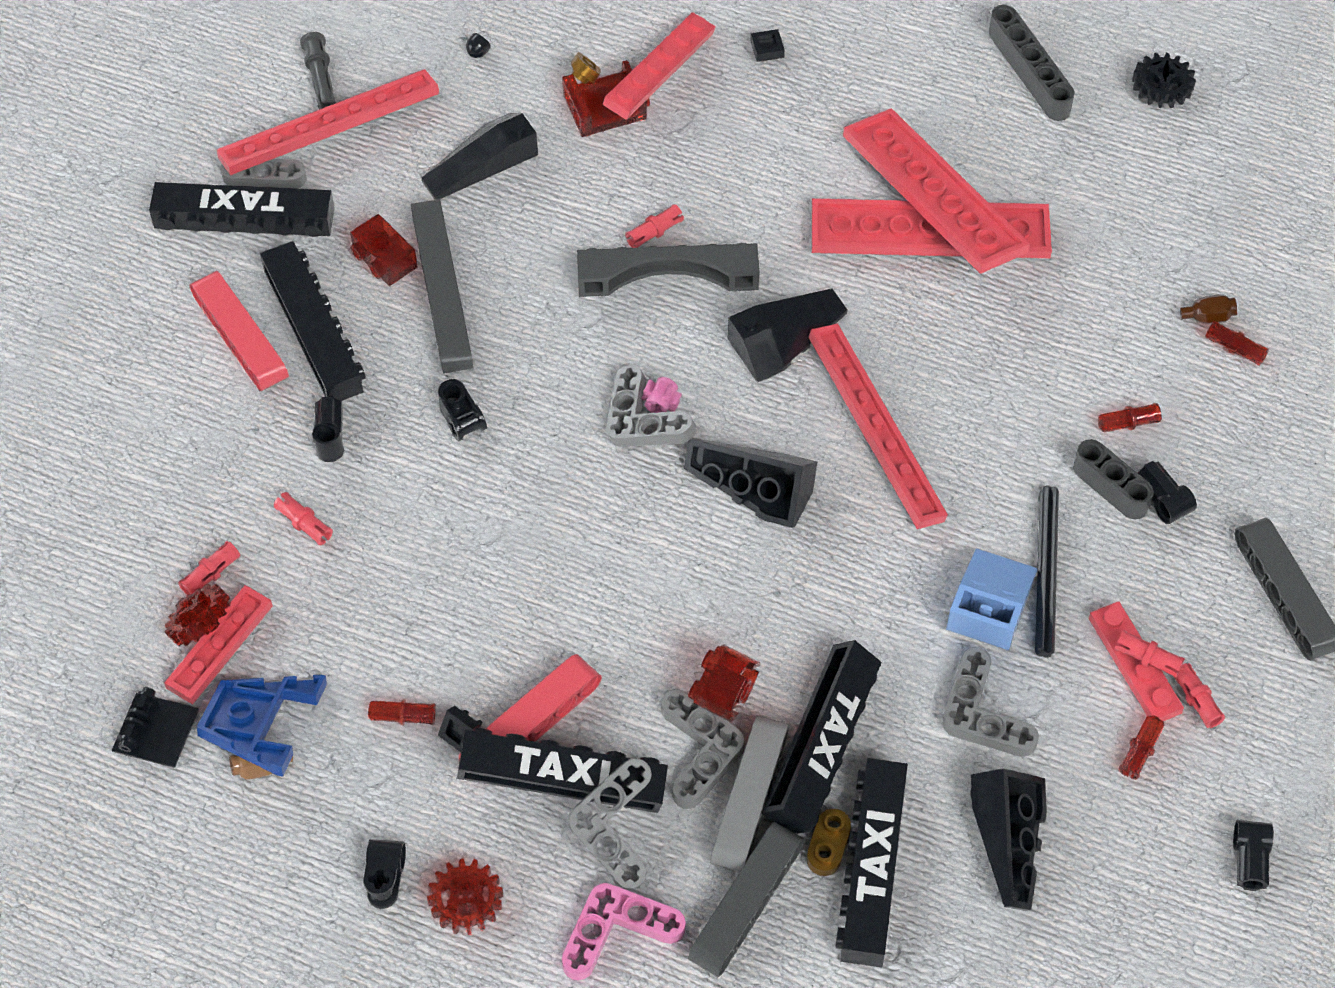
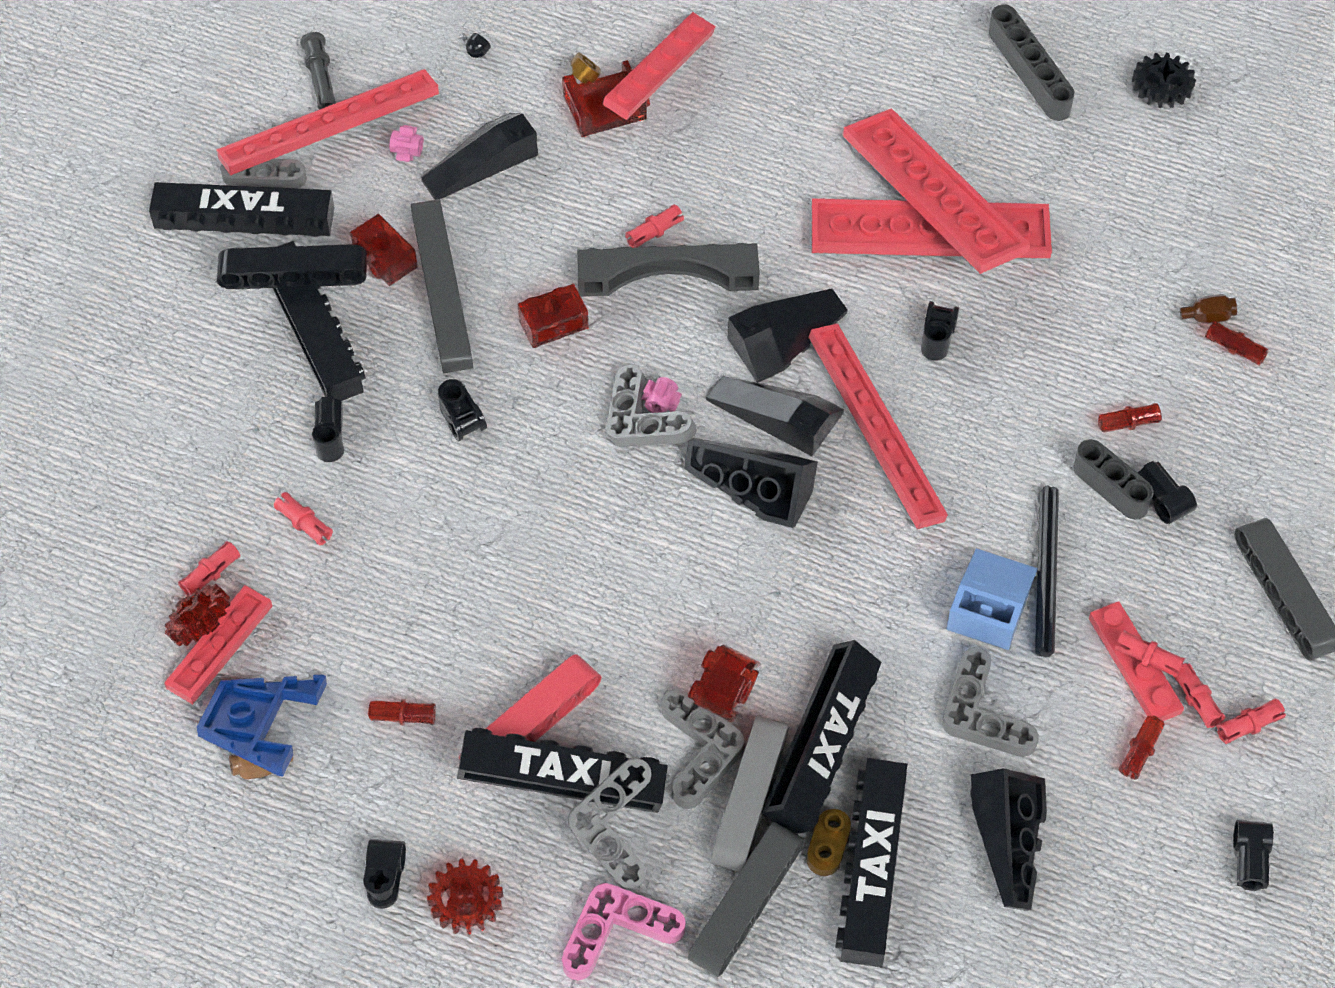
black hinge [112,687,199,768] -> none
coral beam [189,271,289,391] -> none
black tile [438,705,483,752] -> none
black plate [750,29,785,62] -> none
none -> black beam [217,244,367,289]
none -> bright pink gear [389,125,424,162]
none -> clear red brick [518,284,589,348]
none -> black wedge [706,376,844,457]
none -> black piece [921,301,960,361]
none -> coral pin [1216,698,1286,744]

